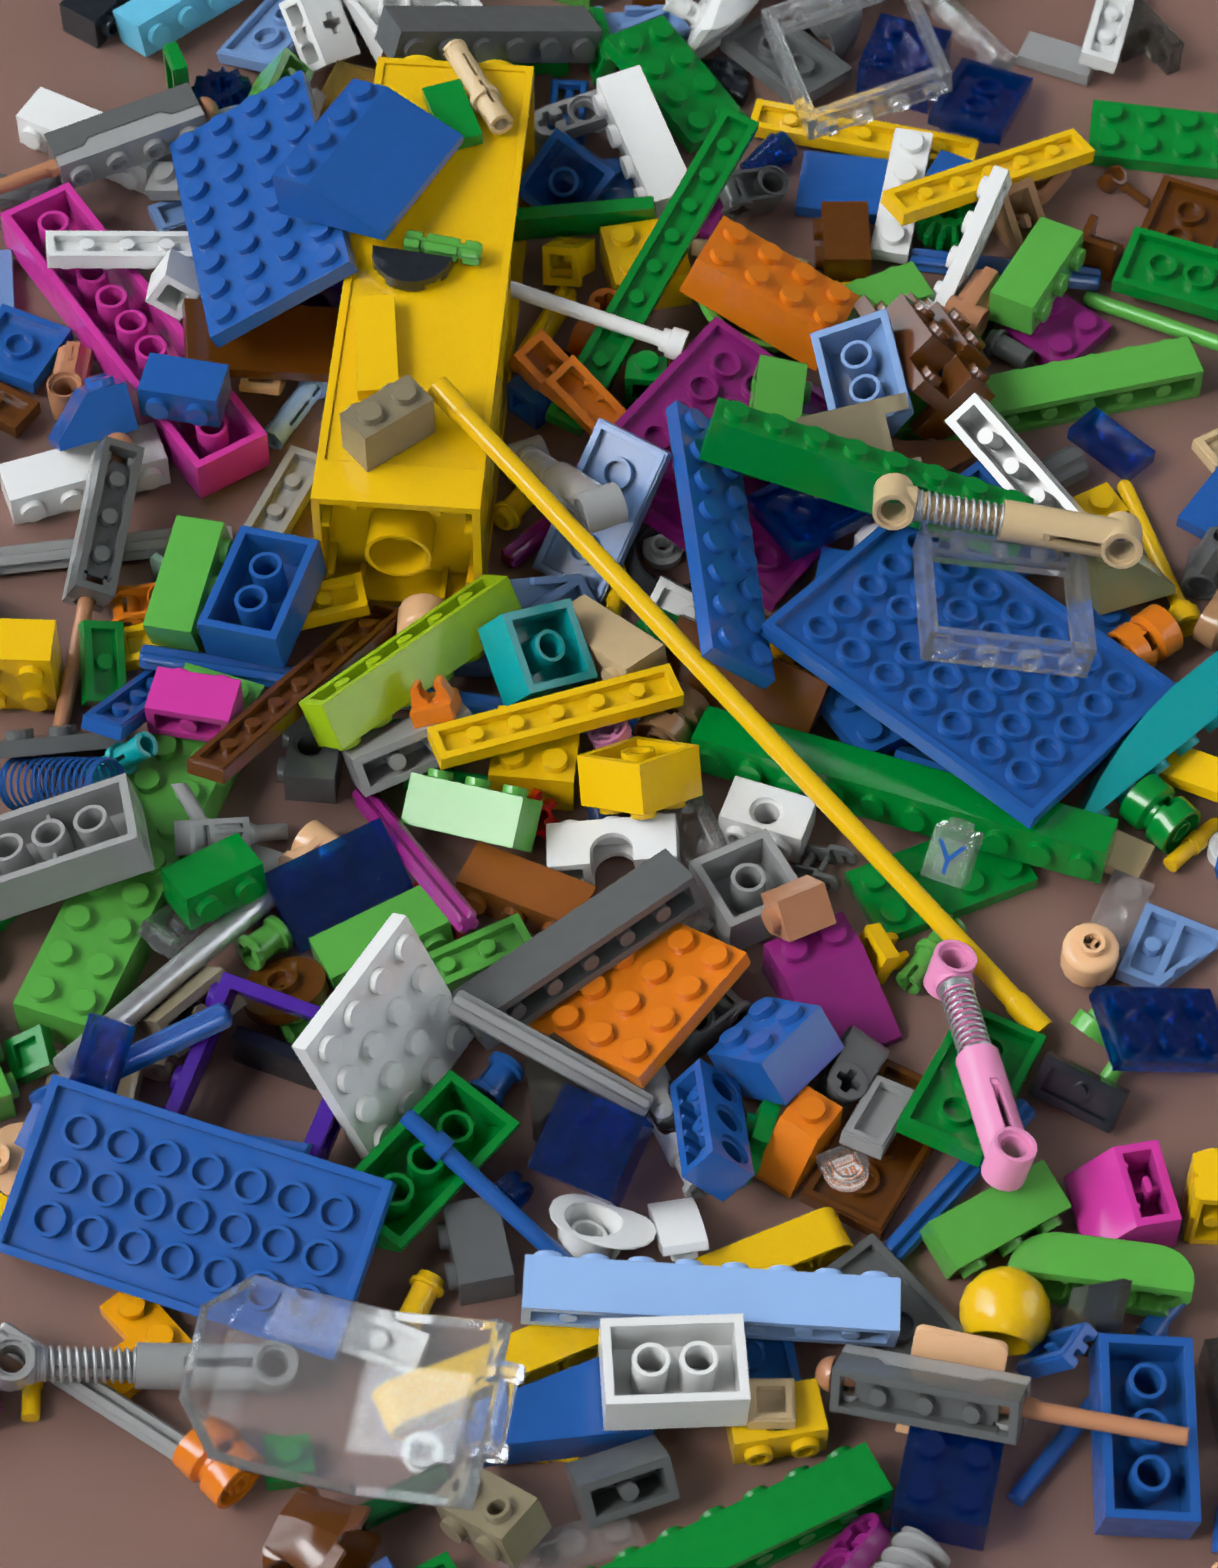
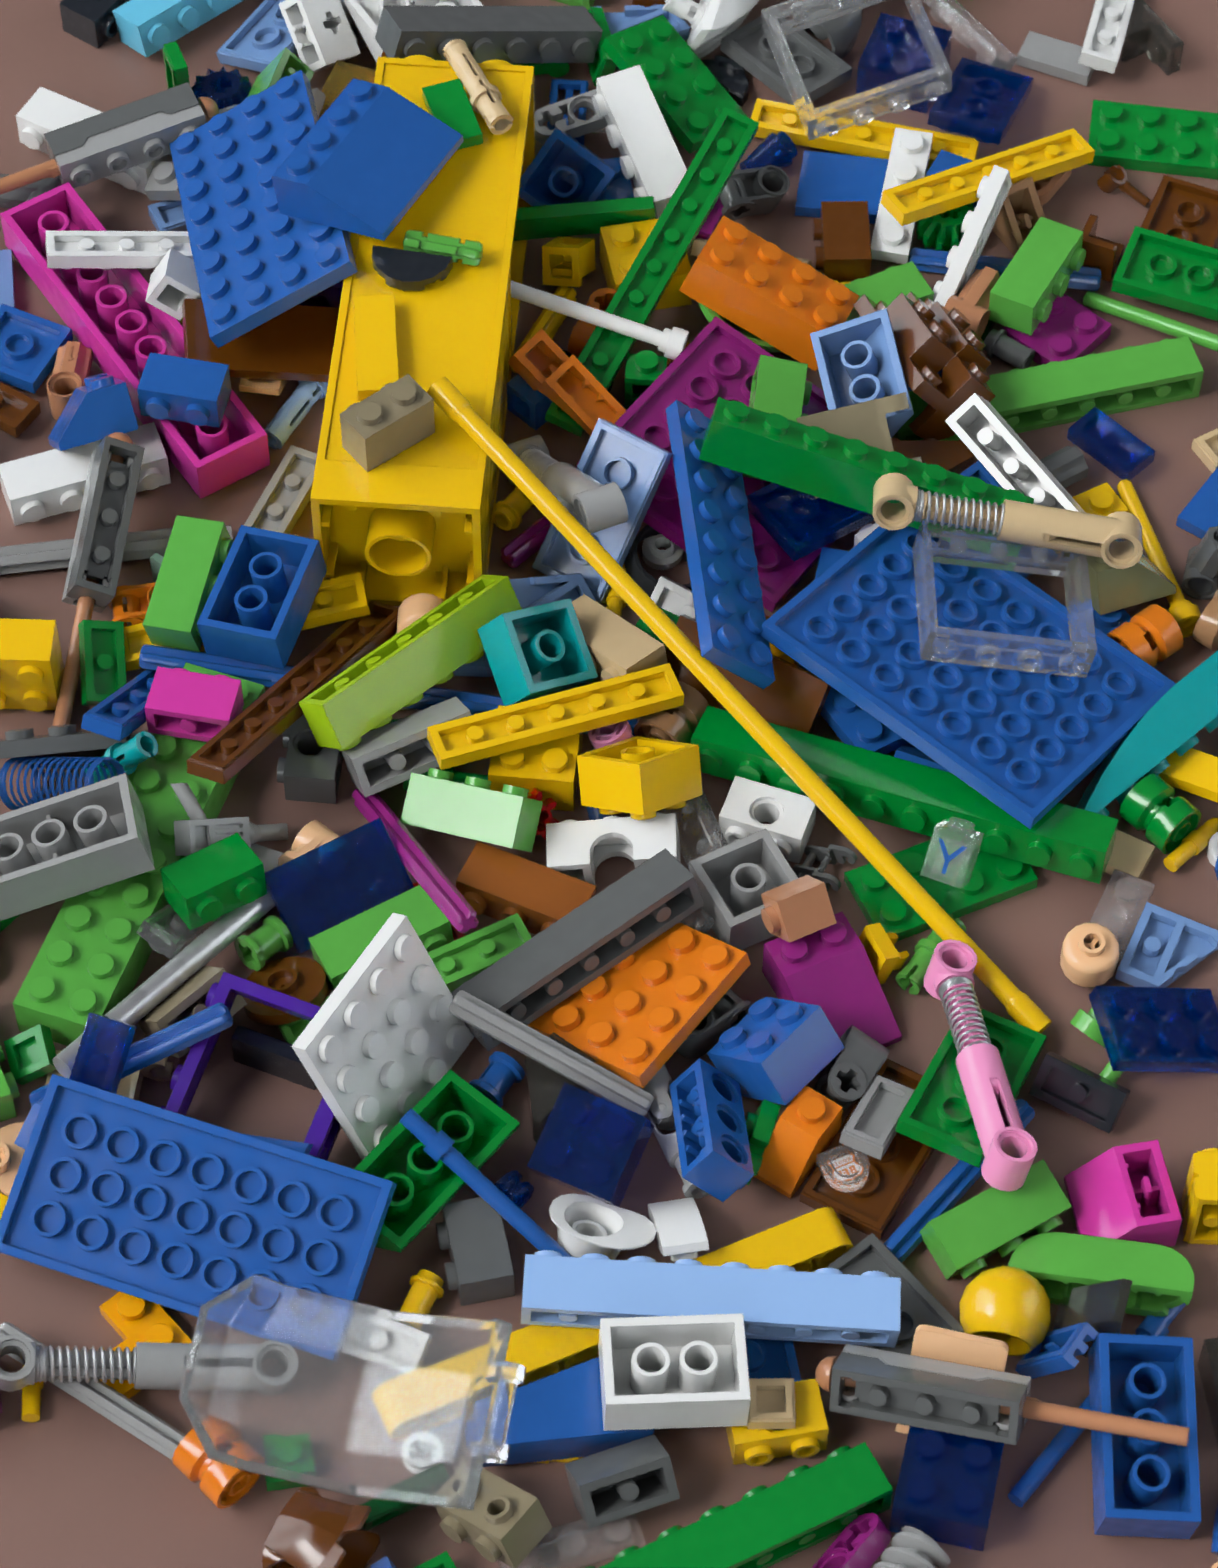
orange tile [409,675,462,729] -> none

